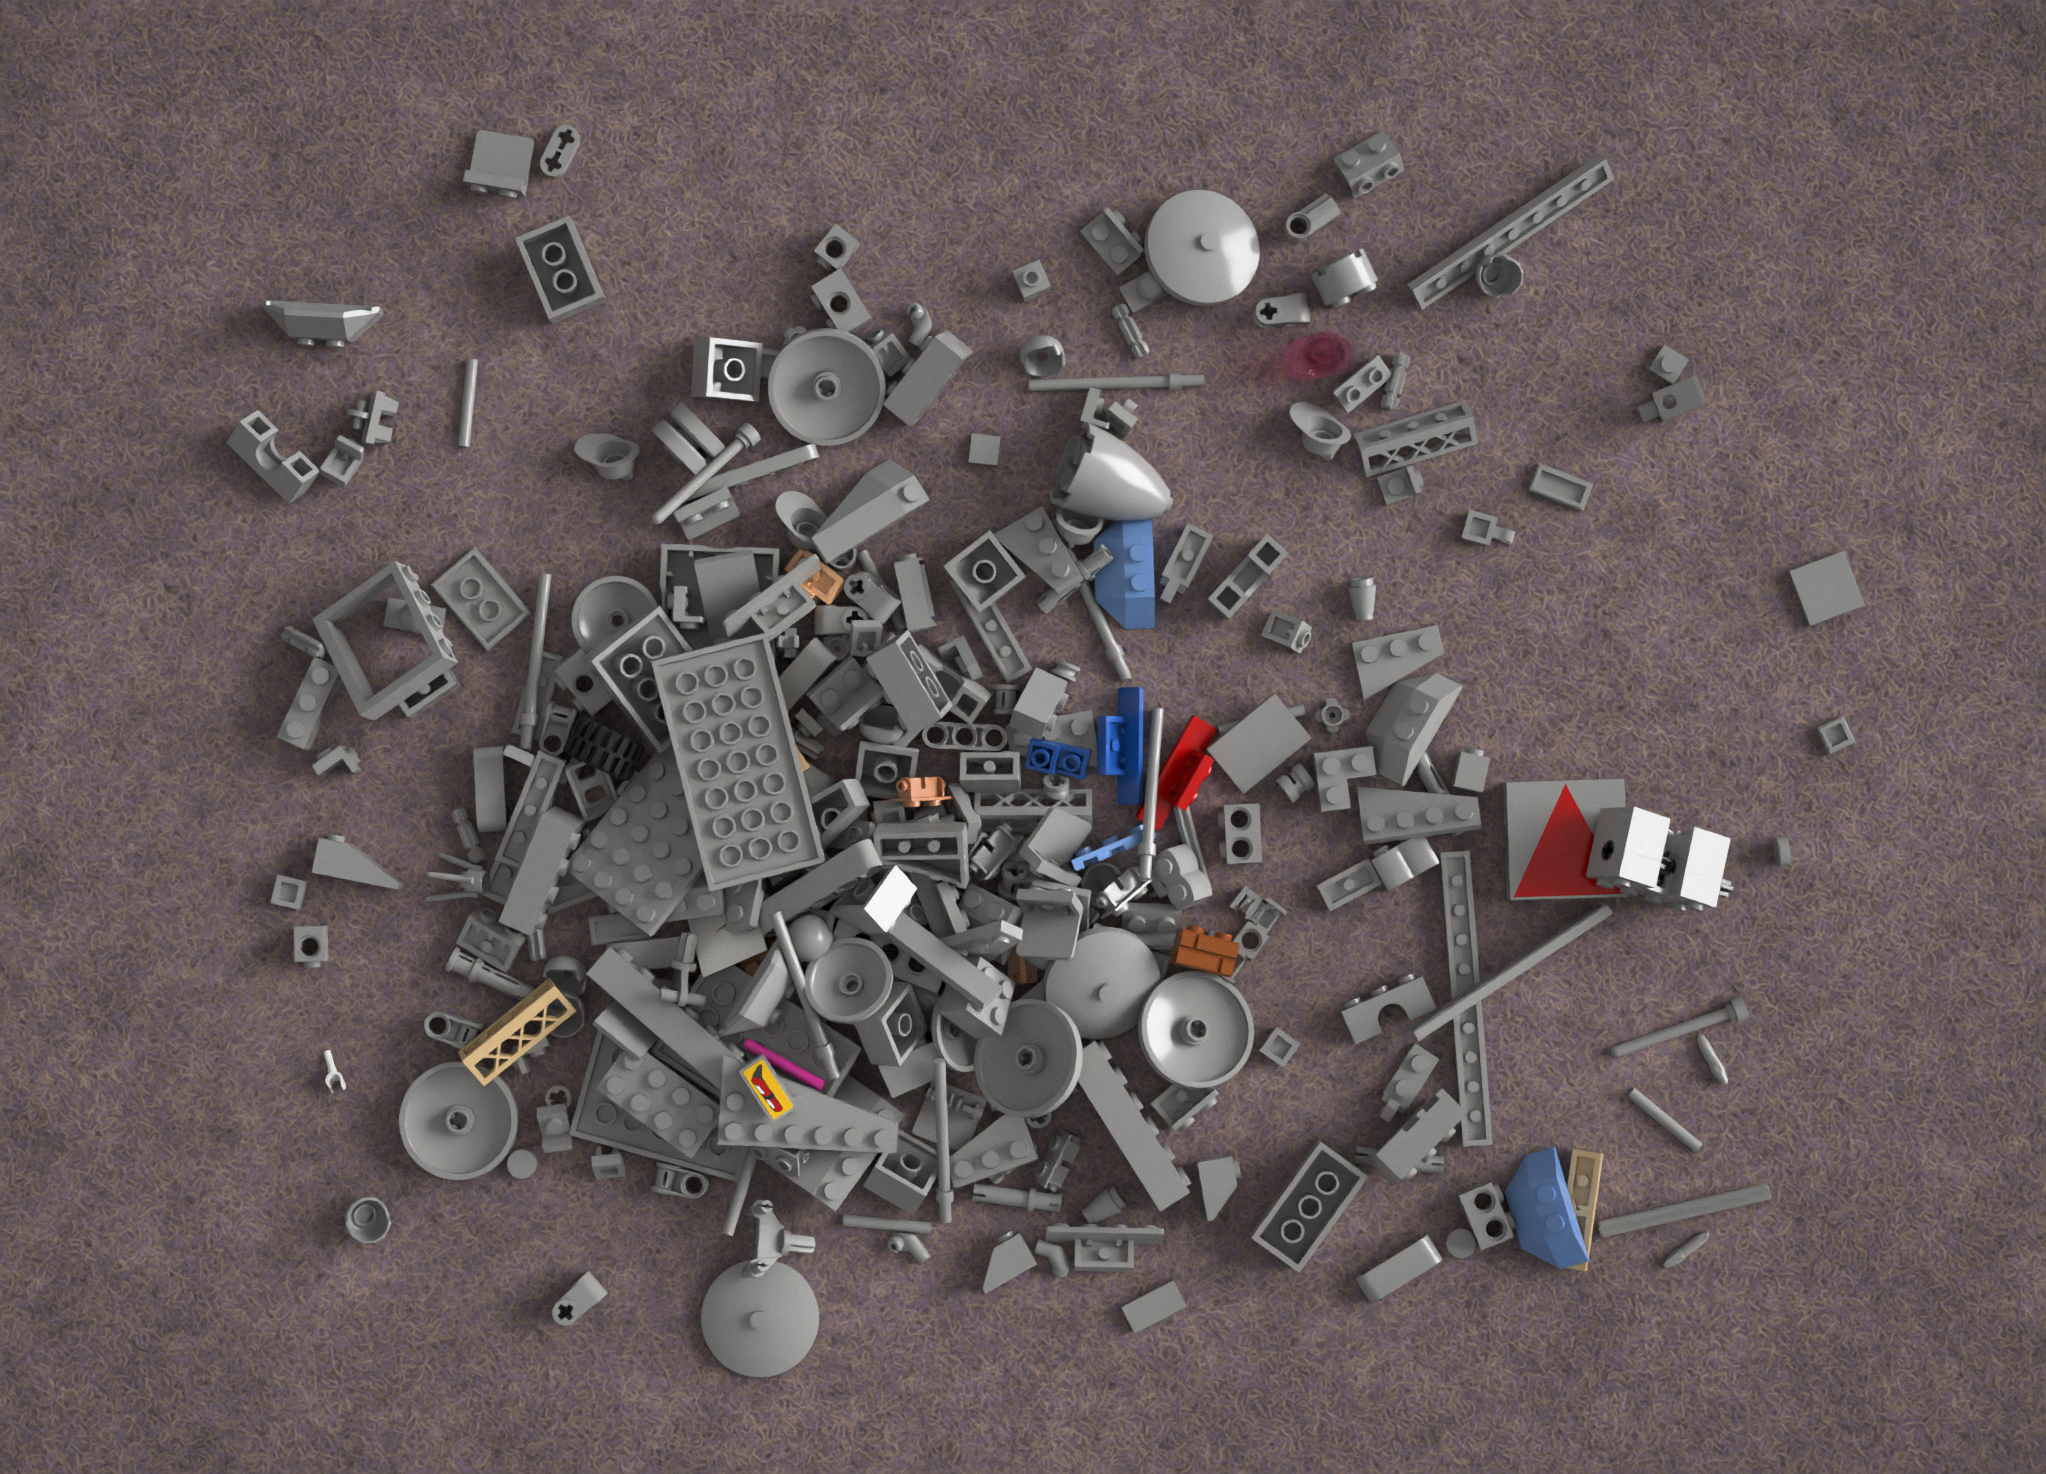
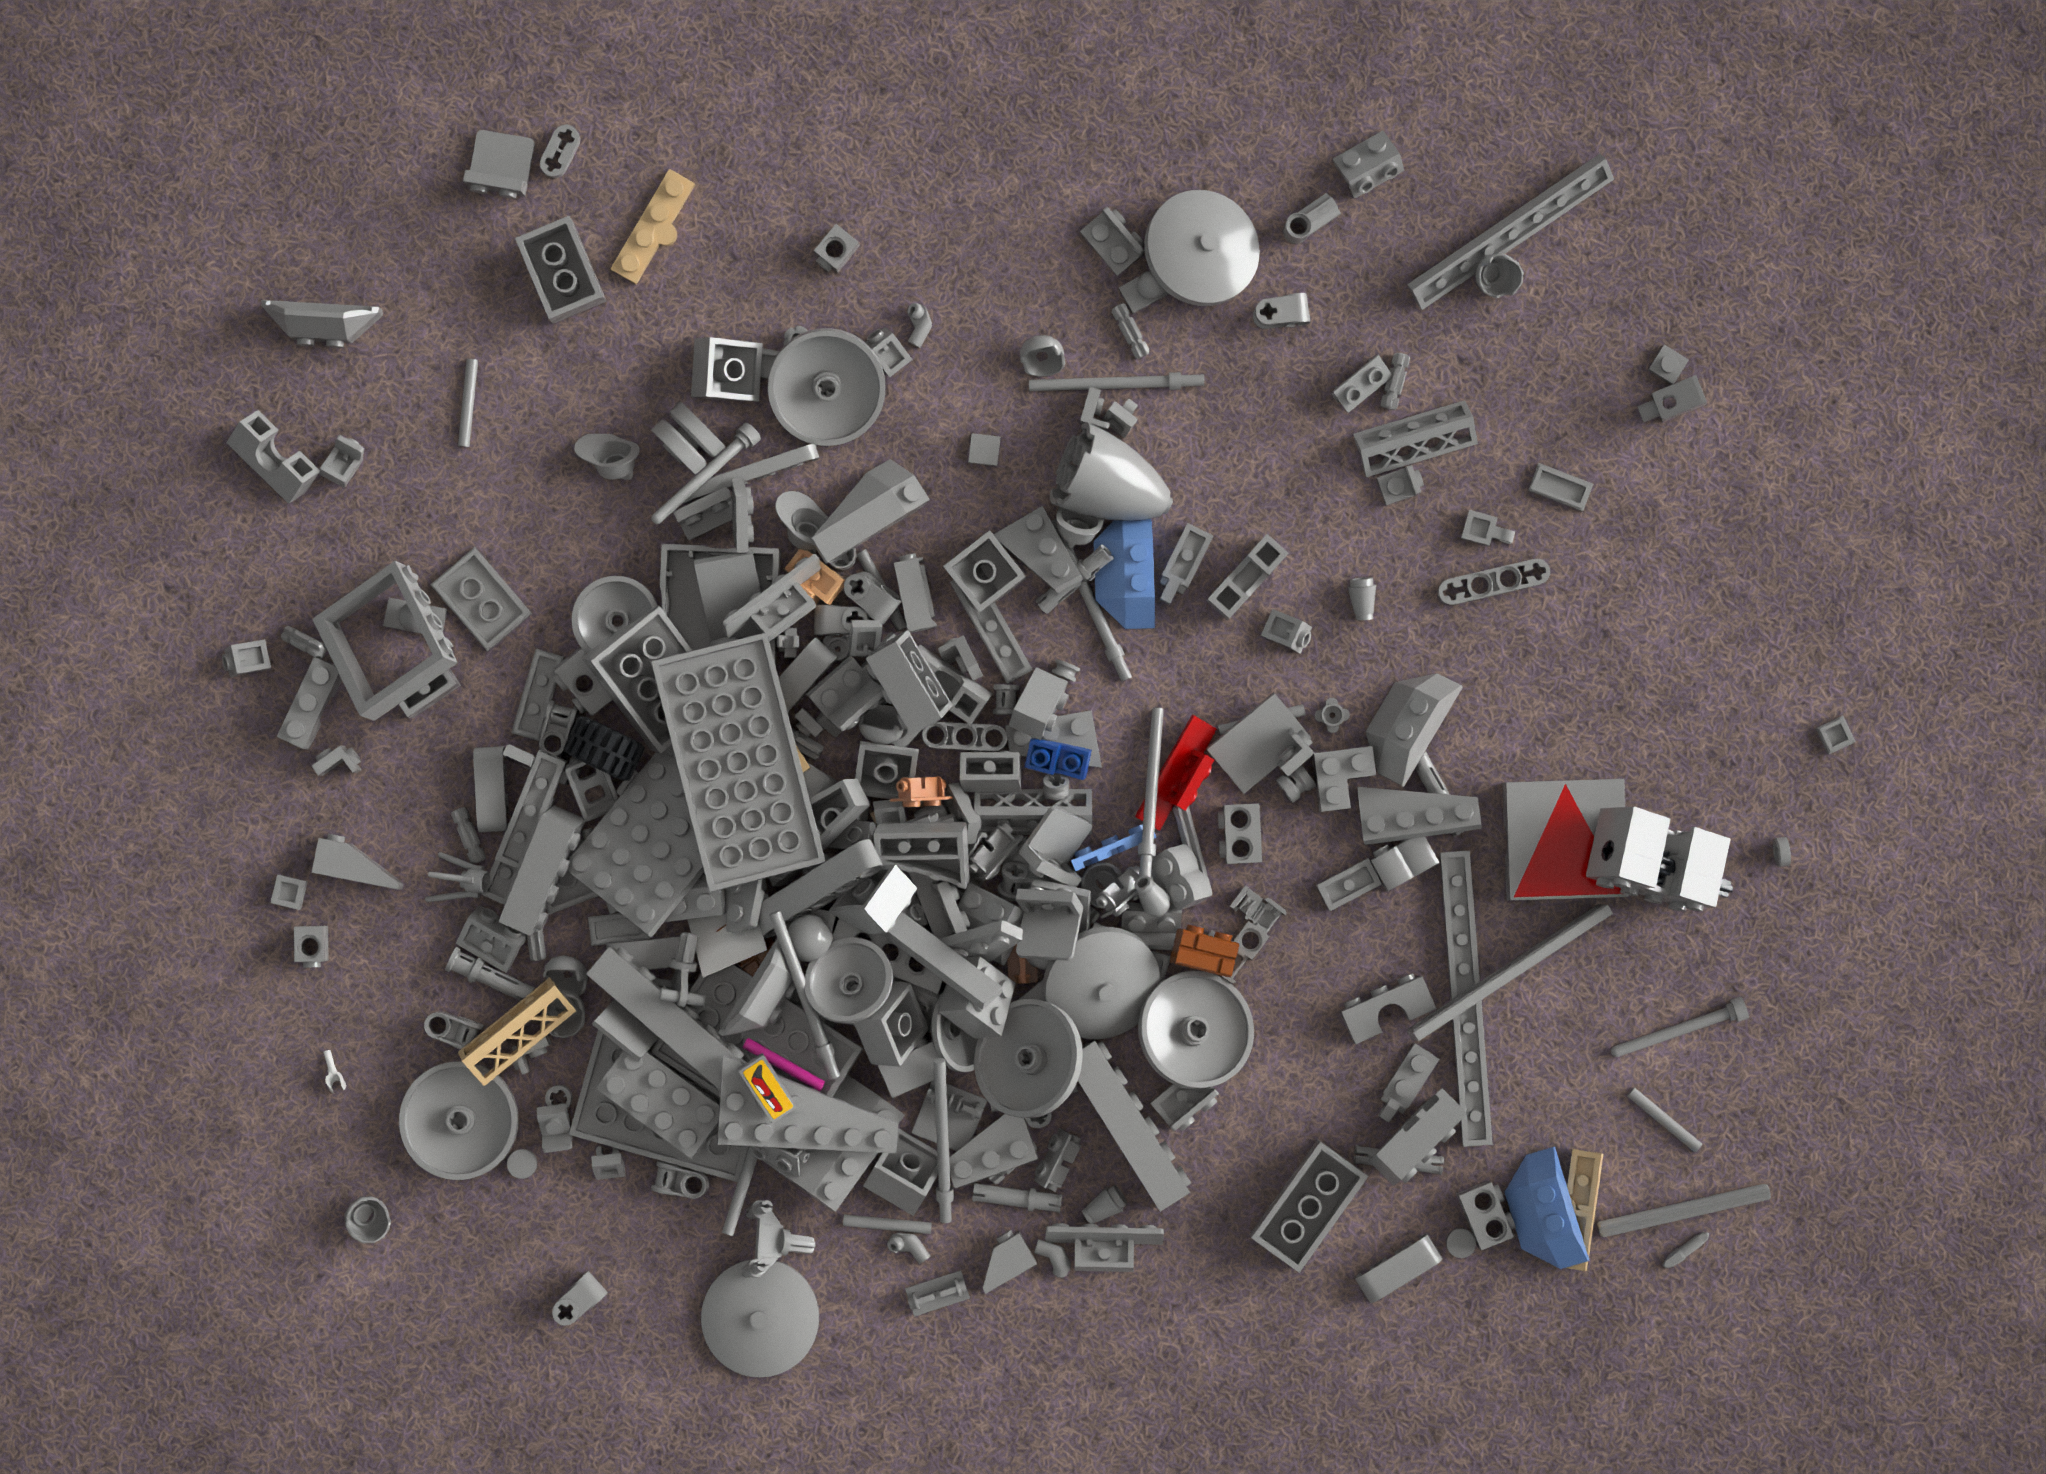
light grey hips [347,391,399,445] -> none
light grey bar [519,574,551,750] -> none
light grey bracket [668,586,707,631] -> none
light grey brick [810,268,873,334] -> none
light grey wedge [883,330,974,426] -> none
light grey brick [1012,260,1051,302] -> none
blue bracket [1097,687,1143,805] -> none
light grey tile [1121,1279,1187,1333] -> none
light grey slope [1196,1154,1241,1221] -> none
light grey plate [1259,1026,1300,1068] -> none
clear pink piece [1282,331,1352,380] -> none
light grey piece [1289,401,1351,460] -> none
light grey brick [1310,248,1378,309] -> none
light grey wing [1351,625,1444,701] -> none
light grey brick [1451,748,1490,793] -> none
light grey piece [1696,1034,1728,1085] -> none
light grey tile [1788,551,1865,626] -> none
none -> light grey bracket [222,640,271,678]
none -> tan hinge [611,169,695,285]
none -> light grey plate [732,477,754,553]
none -> light grey hinge [905,1270,970,1317]
none -> light grey cone [1134,876,1170,917]
none -> light grey bracket [1277,728,1314,777]
none -> light grey beam [1437,559,1550,605]

